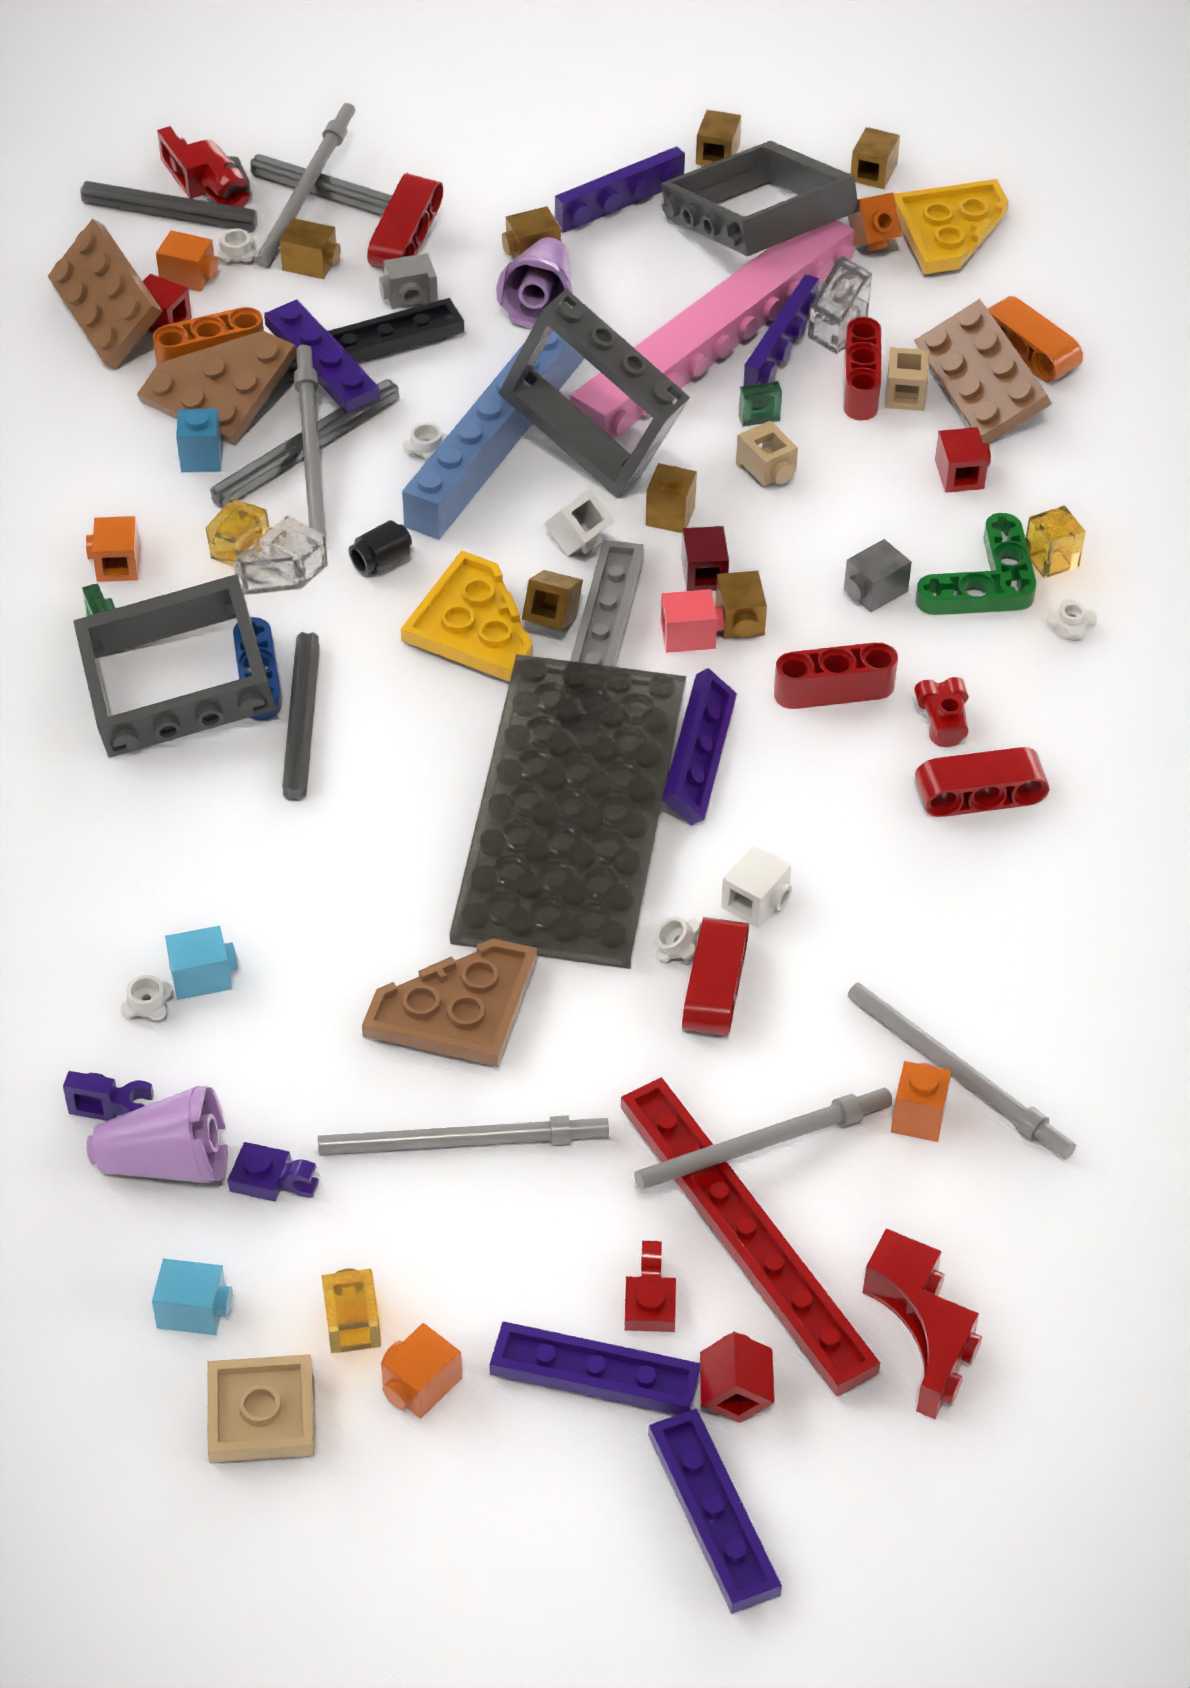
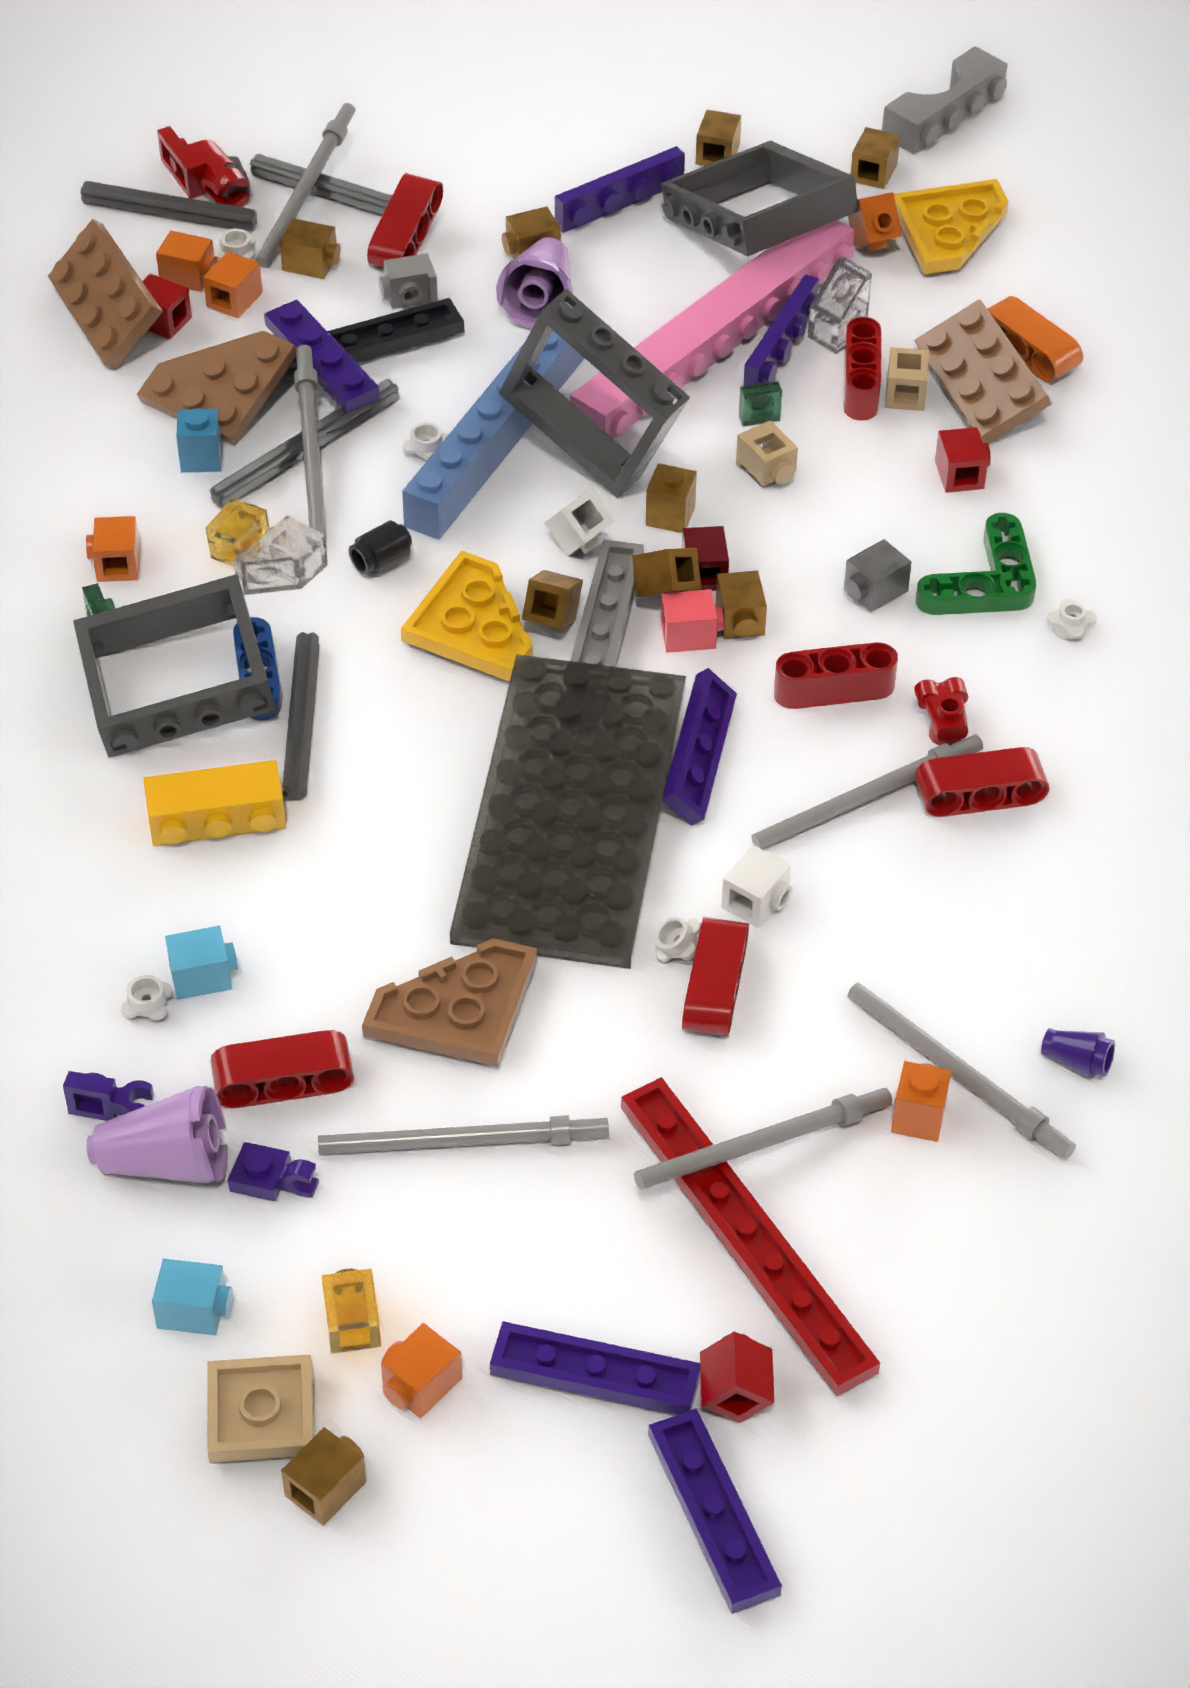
orange beam [153,307,264,365] -> none
red plate [624,1240,676,1332] -> none
red arch [862,1228,982,1419] -> none
clear yellow brick [1026,505,1086,579] -> none
none -> yellow brick [143,760,286,846]
none -> orange brick [203,251,263,319]
none -> red beam [210,1030,354,1108]
none -> pearl gold brick [281,1427,366,1526]
none -> pearl gold brick [632,548,701,597]
none -> light grey bar [751,734,983,849]
none -> light grey arch [882,46,1008,155]
none -> dark purple cone [1041,1028,1116,1078]

